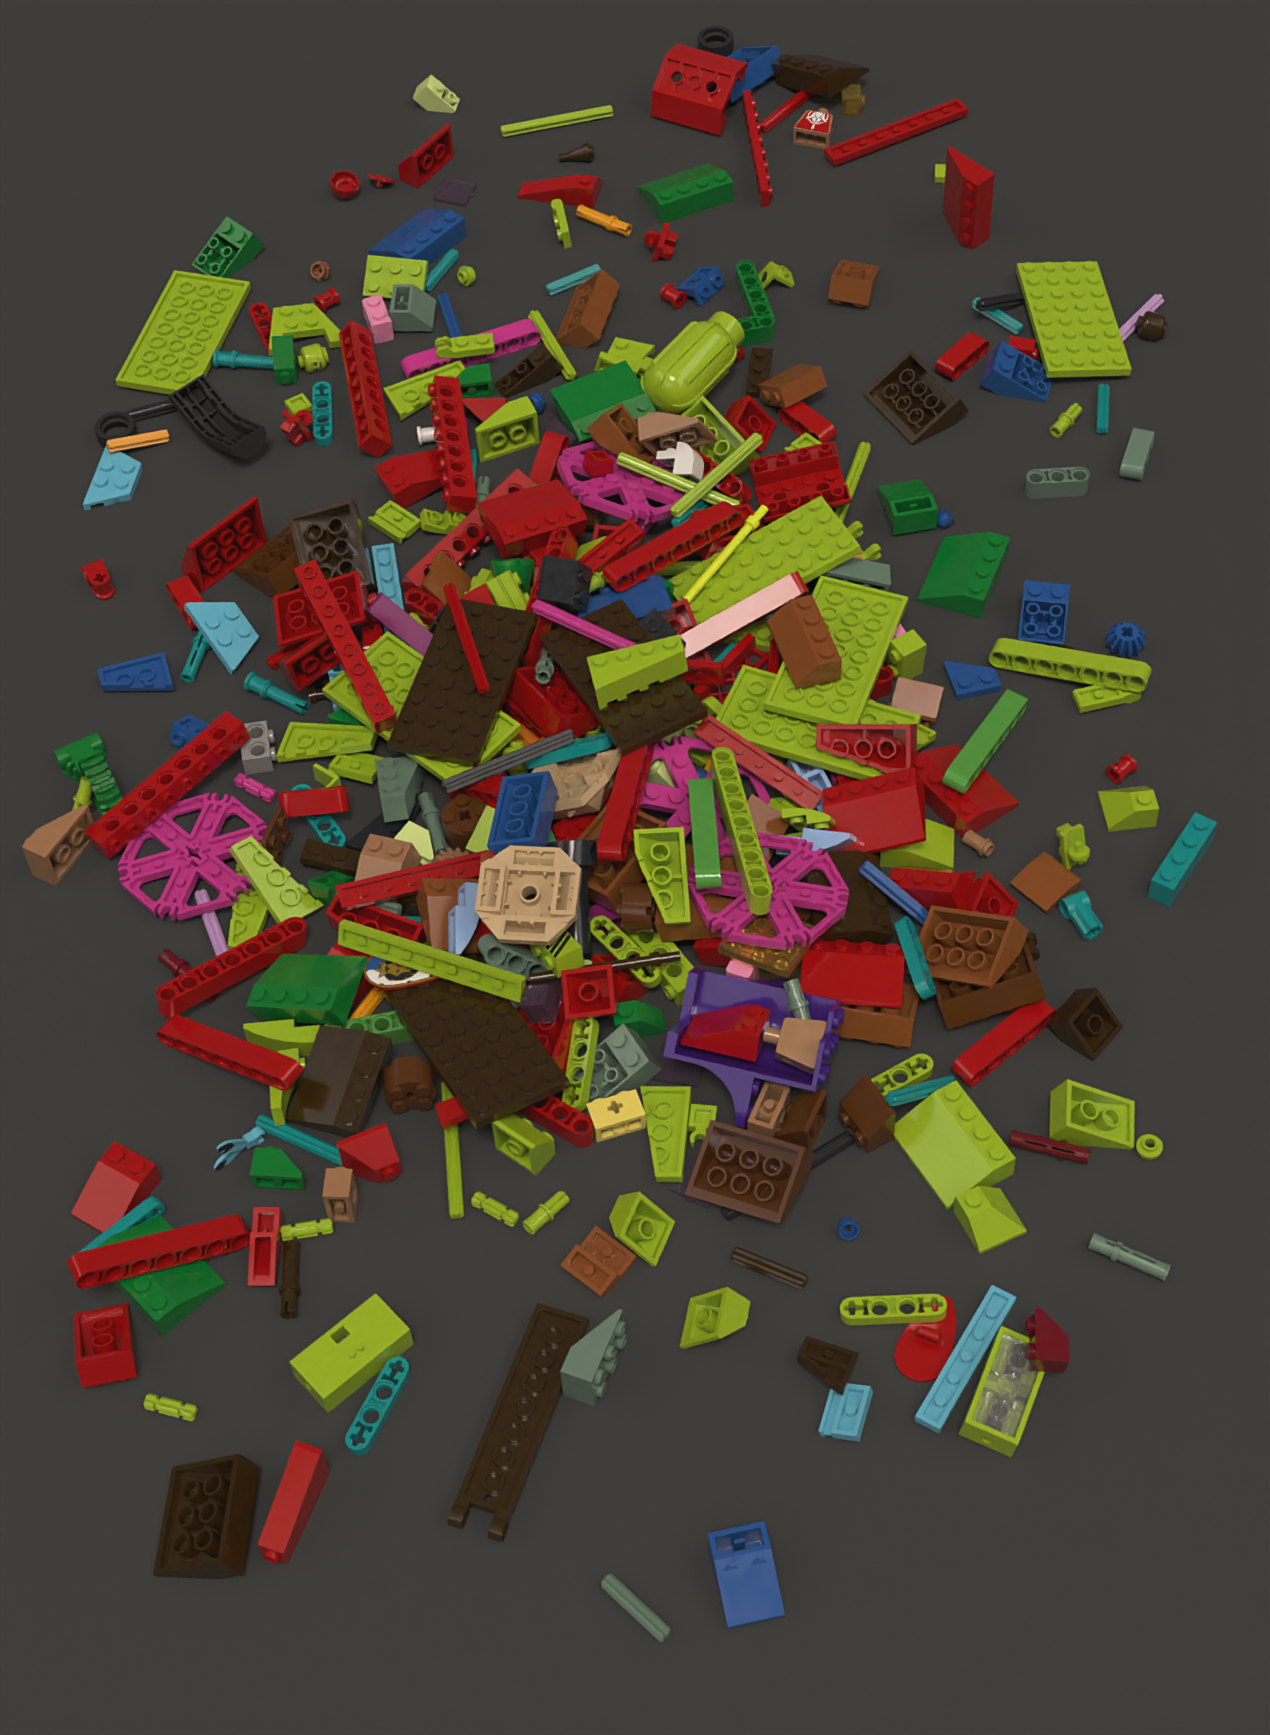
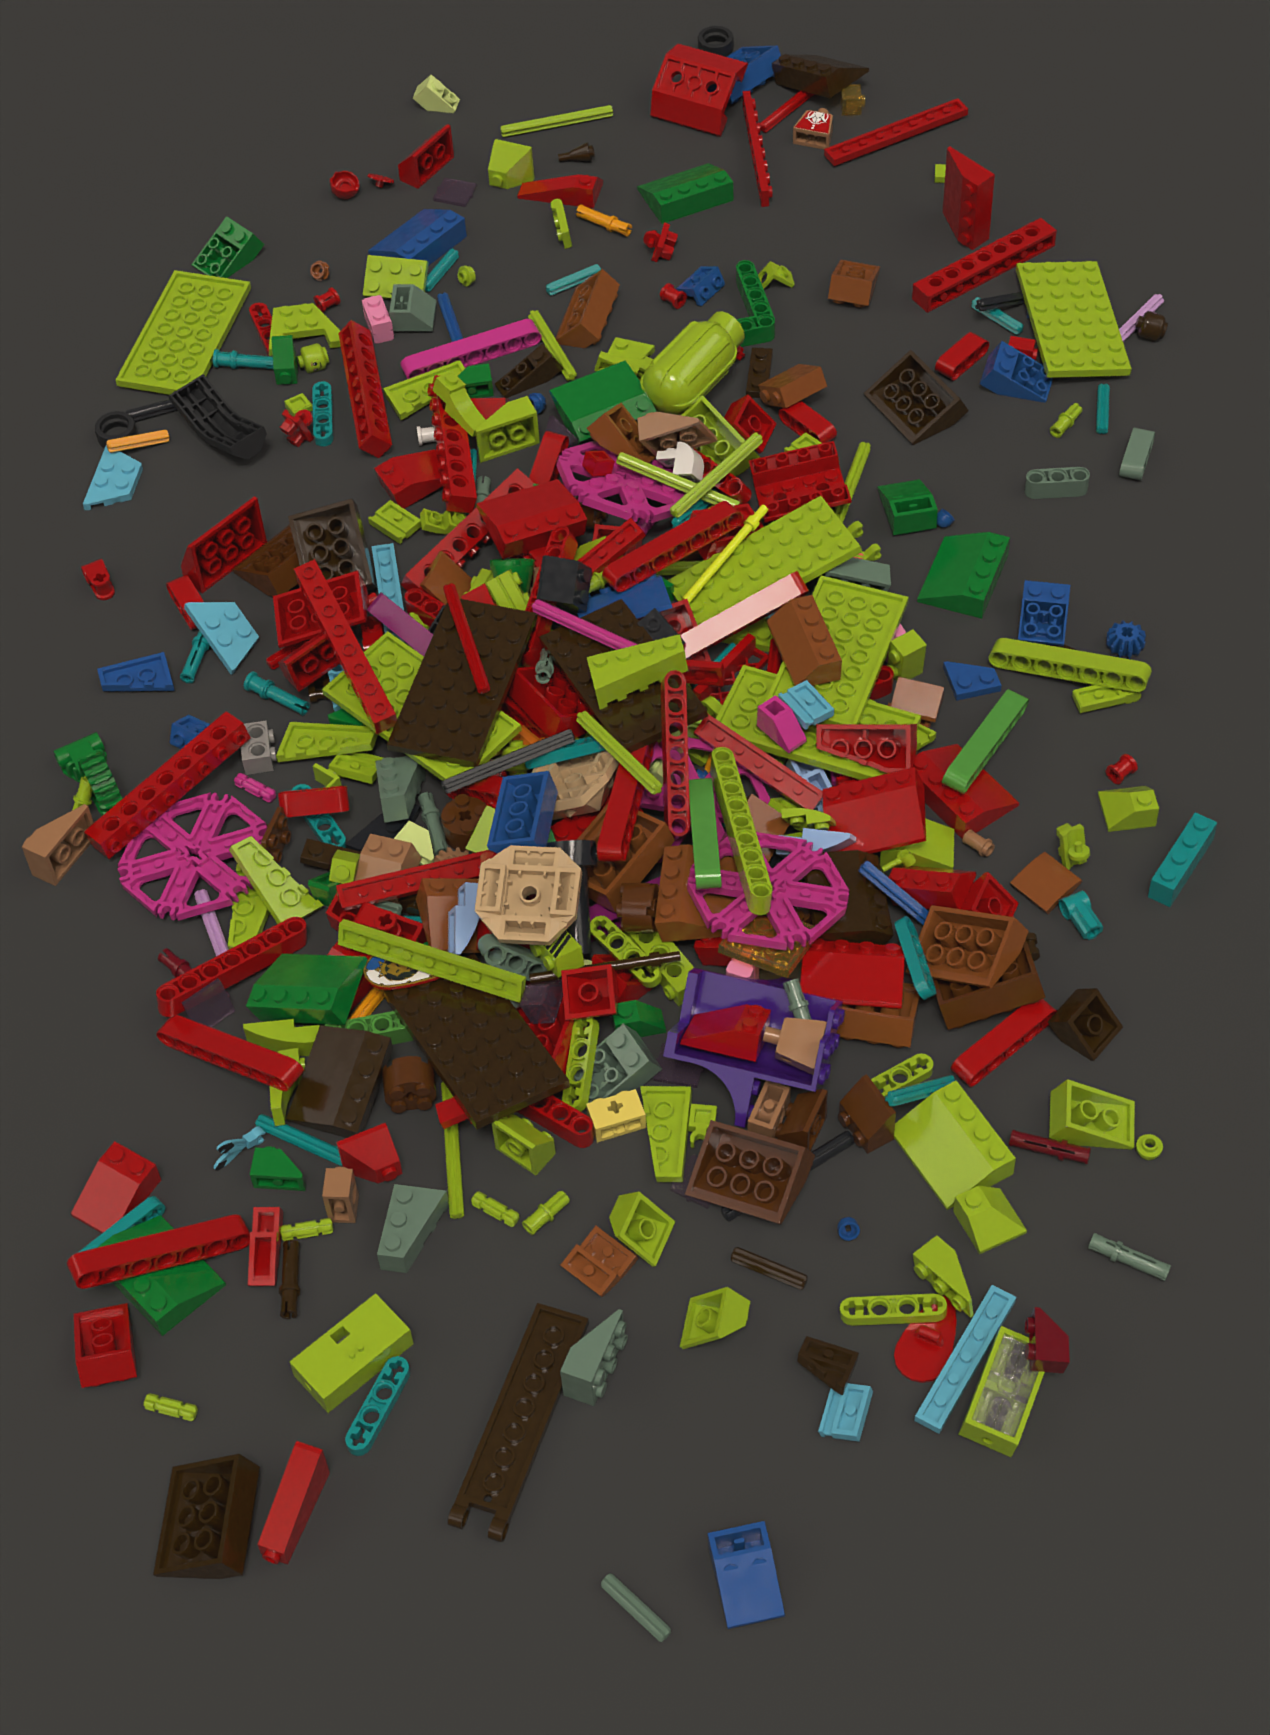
lime hinge [435,333,495,358] -> none
lime wedge [633,827,691,925] -> none
none -> piece [182,978,235,1027]
none -> lime brick [329,850,360,884]
none -> red piece [352,902,402,937]
none -> sand green wedge [377,1184,449,1273]
none -> lime slope [432,371,486,437]
none -> lime slope [488,139,535,189]
none -> lime axle [576,711,663,795]
none -> red beam [661,670,690,840]
none -> dark pink slope [757,695,807,753]
none -> medium azure plate [778,680,834,730]
none -> lime hand [881,849,916,872]
none -> red brick [912,218,1057,313]
none -> lime slope [913,1235,974,1318]

